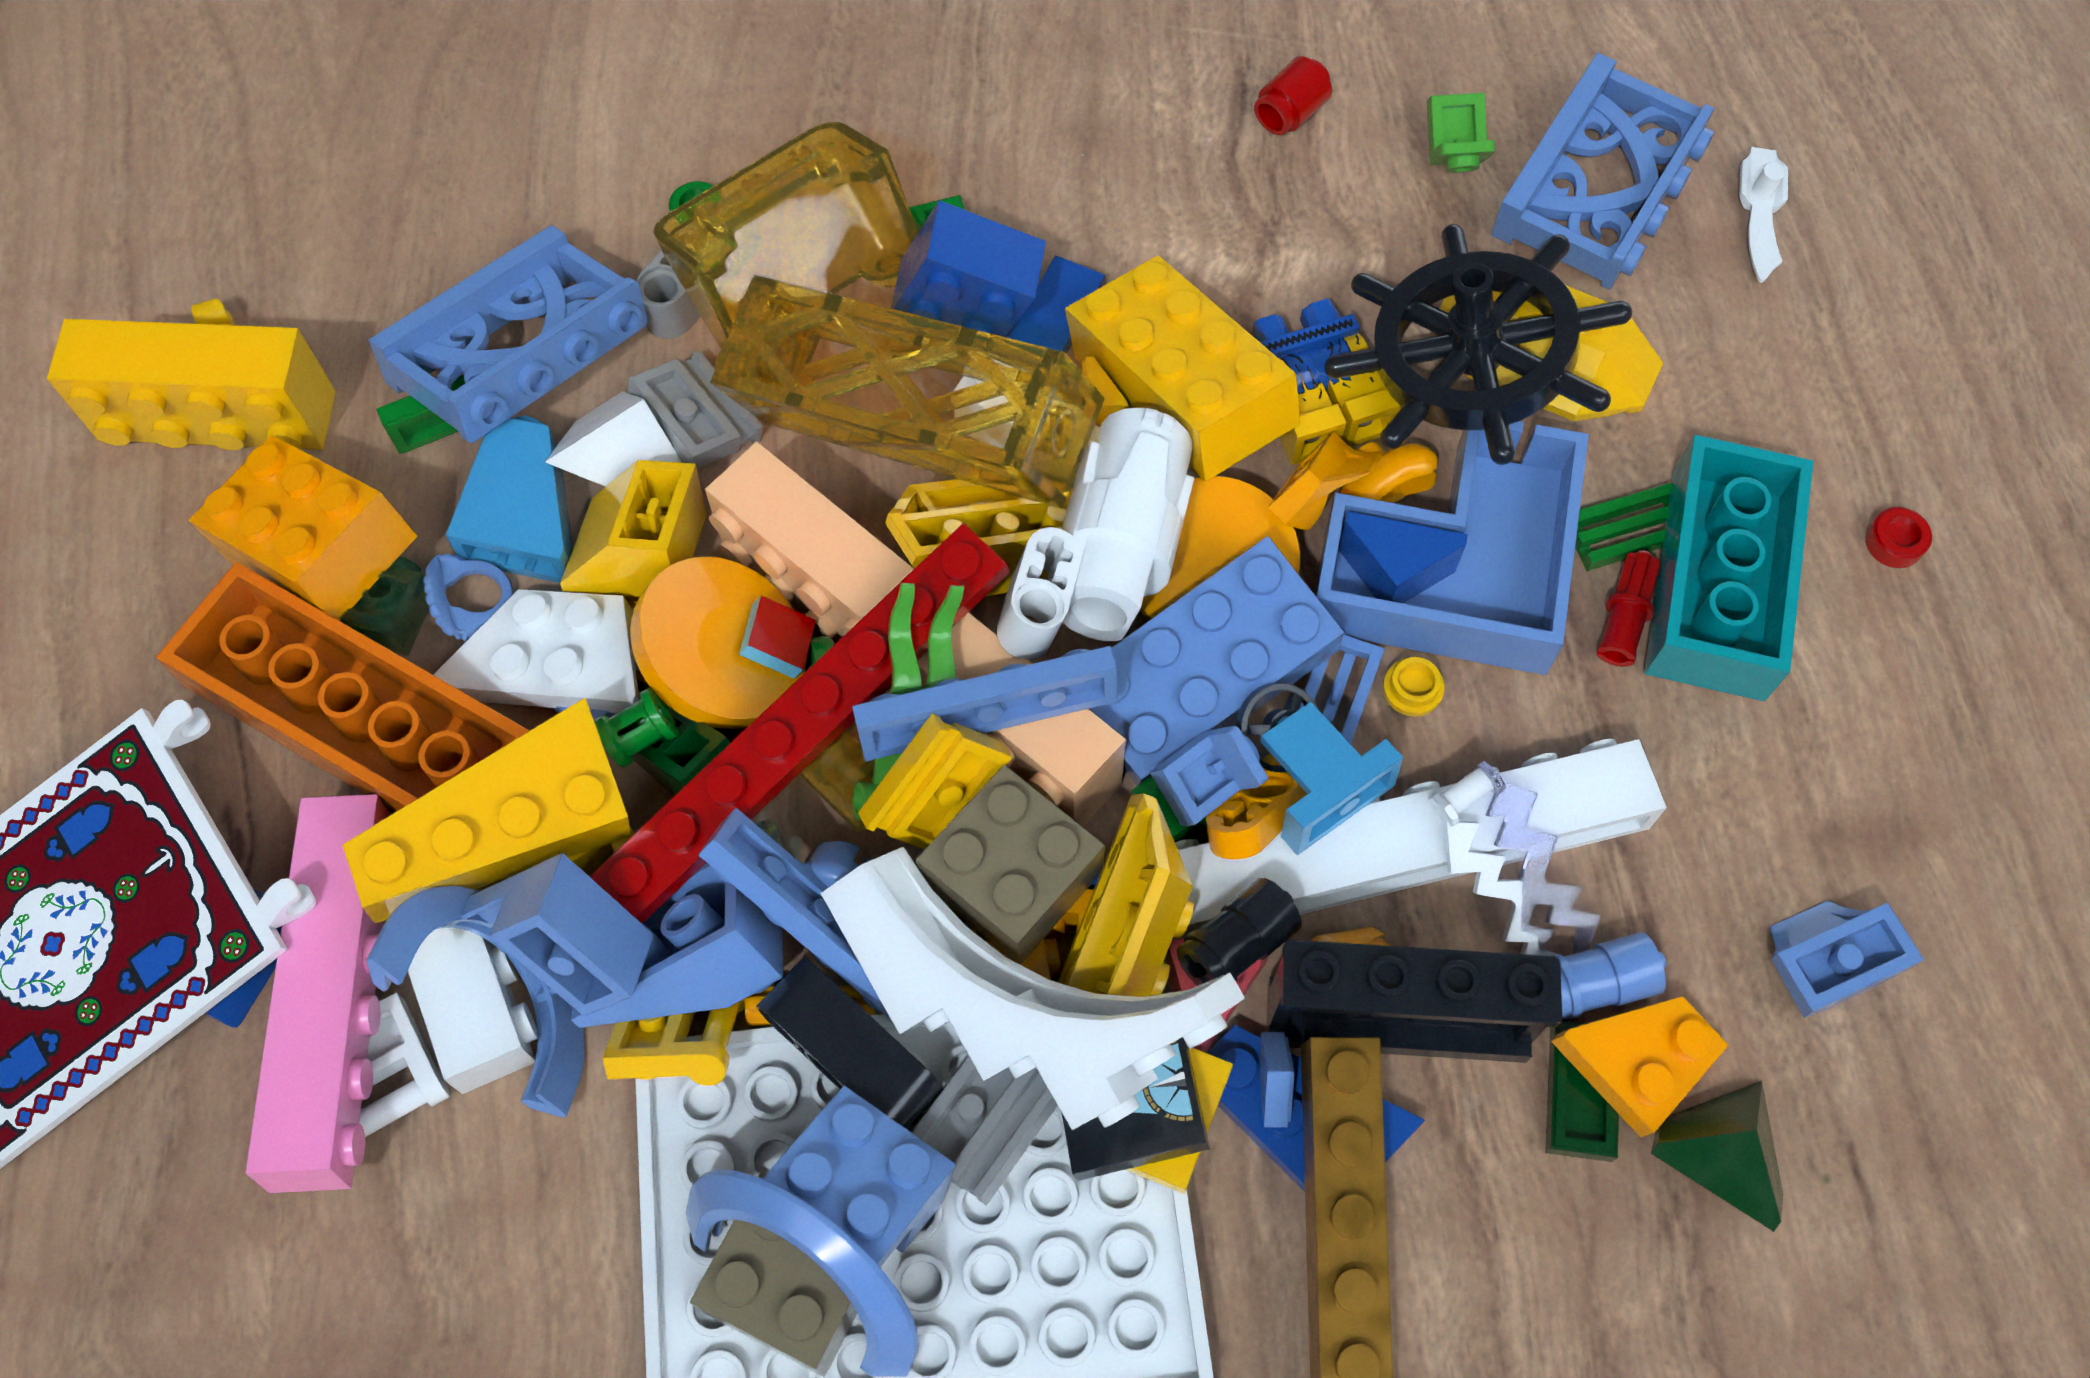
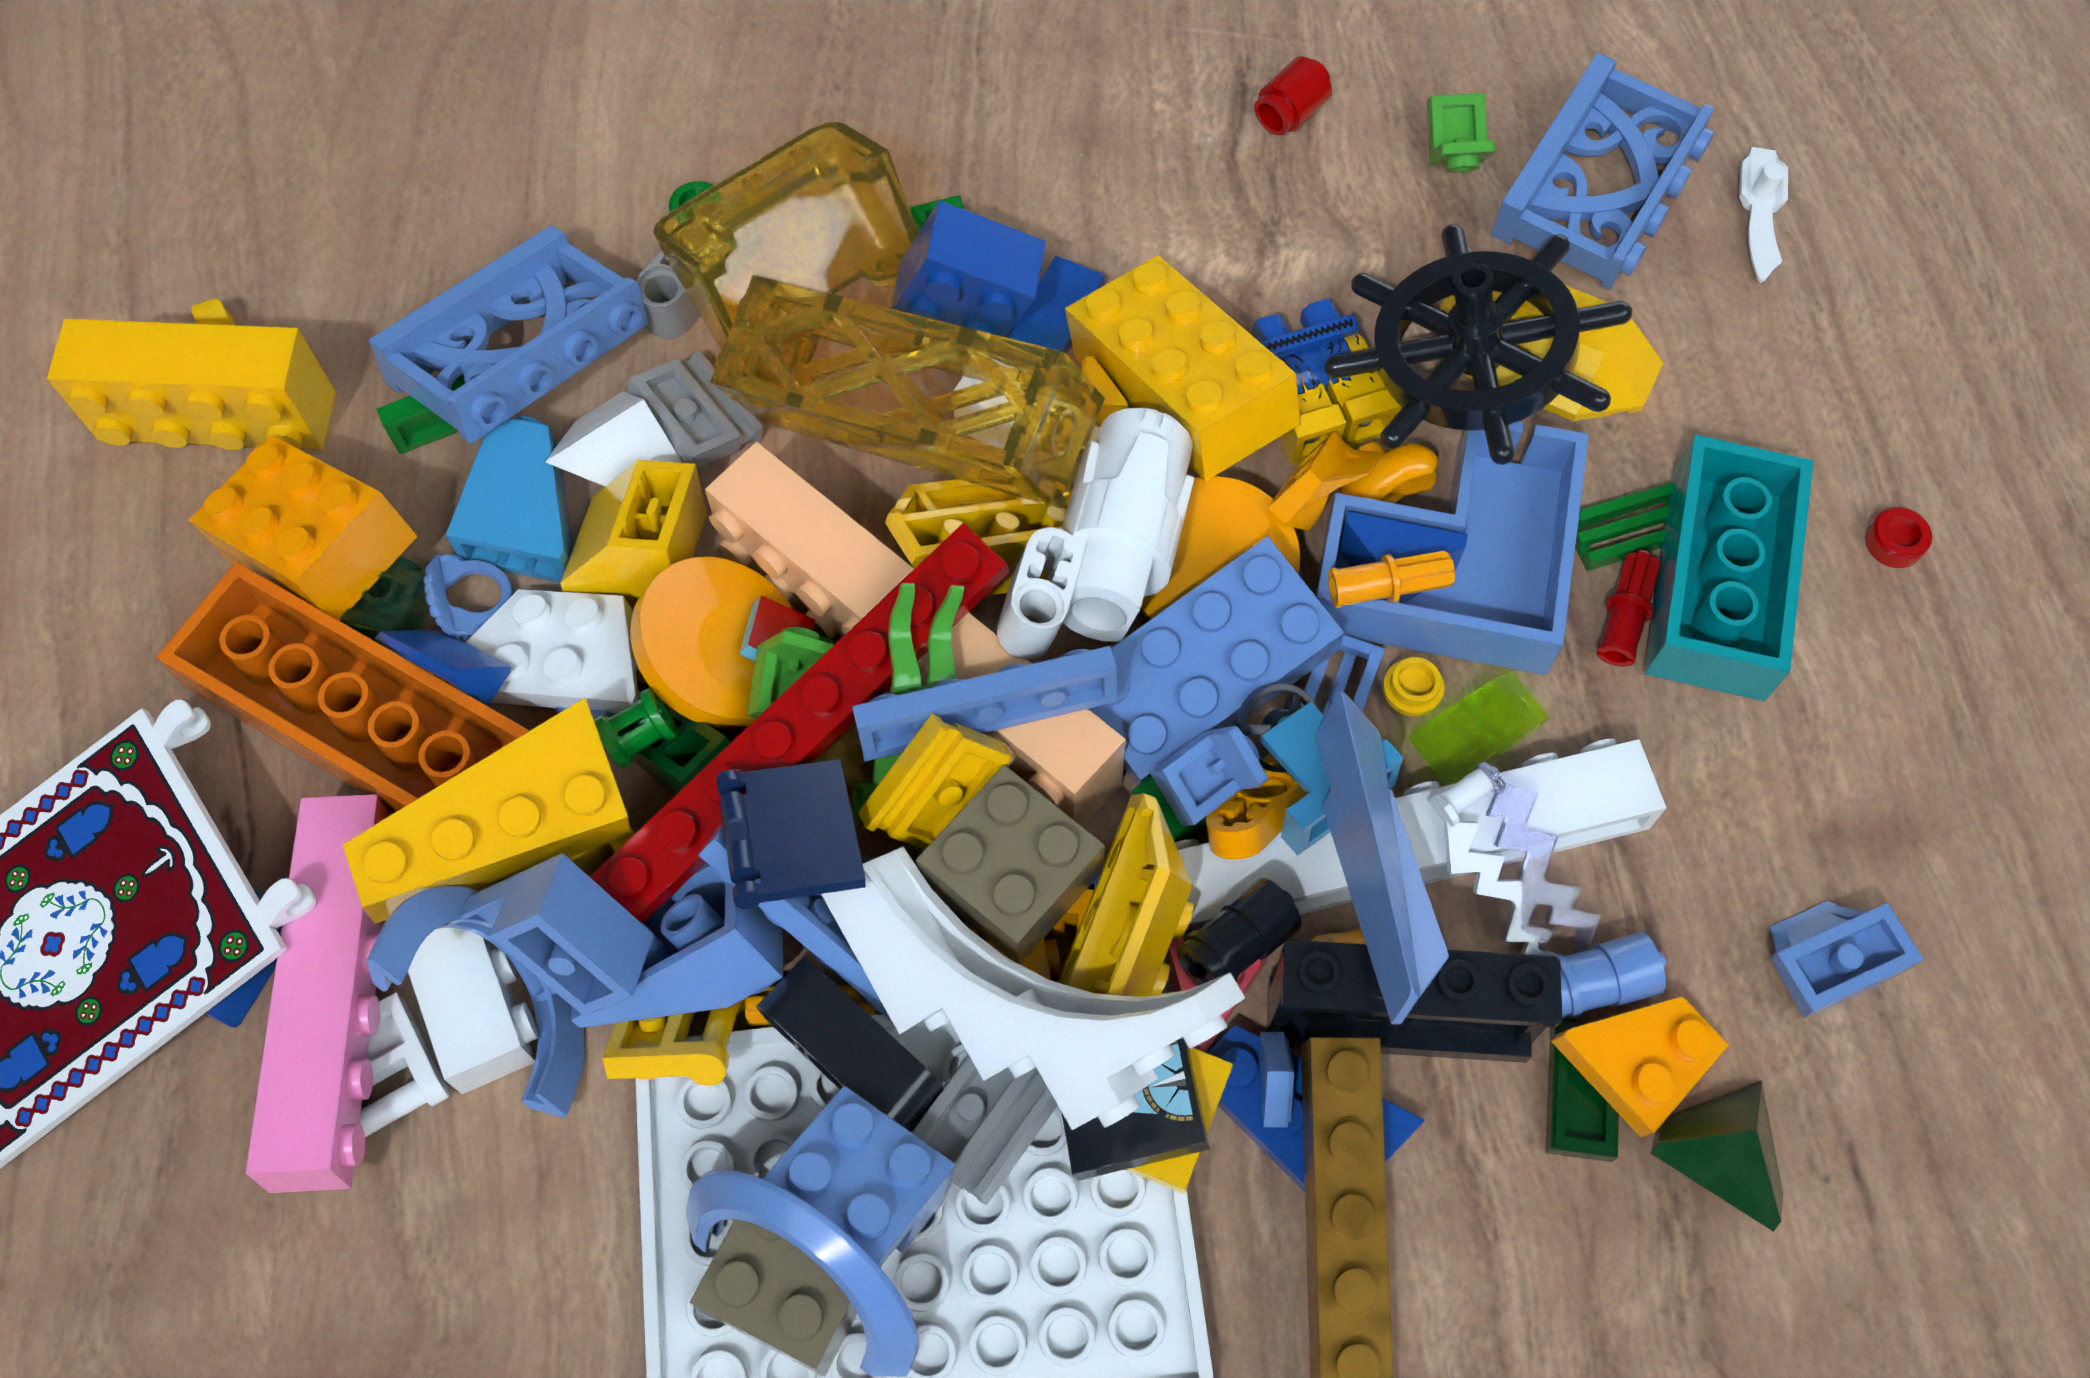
none -> blue slope [375,630,512,705]
none -> dark blue piece [716,759,866,909]
none -> bright green bracket [747,627,835,719]
none -> medium blue wedge [1314,692,1449,1024]
none -> light orange axle [1327,551,1455,608]
none -> clear neon green slope [1408,670,1550,786]

